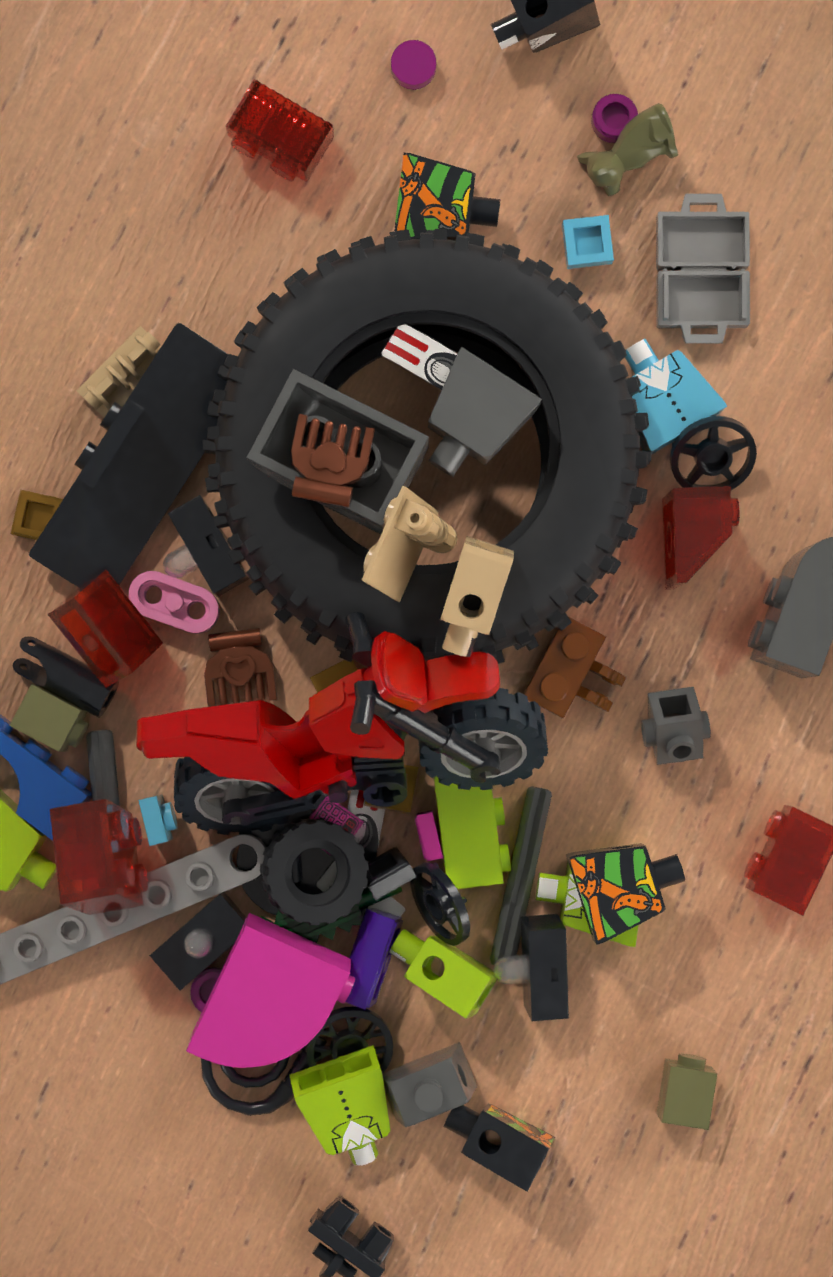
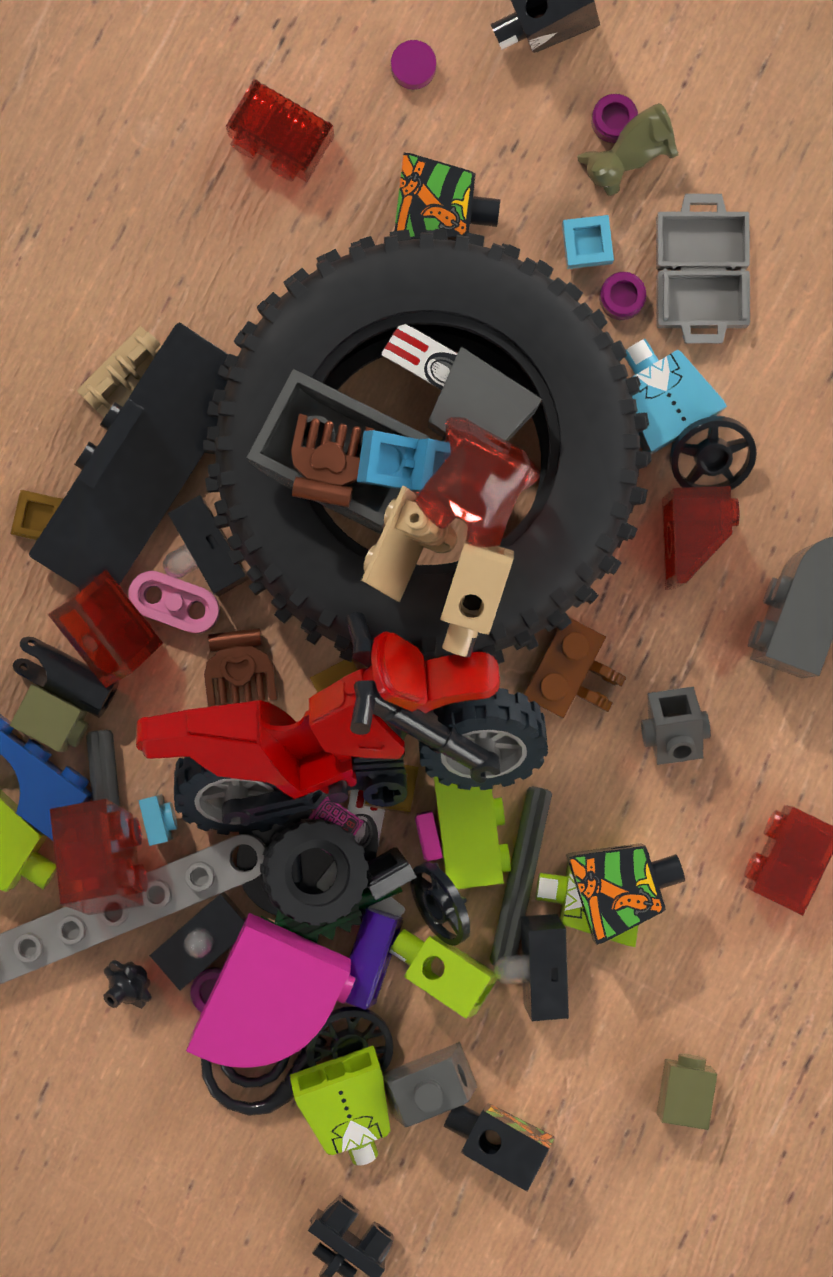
none -> black plant [103,960,152,1009]
none -> dark azure slope [357,430,472,498]
none -> clear red piece [414,417,540,547]
none -> magenta tile [599,272,646,320]

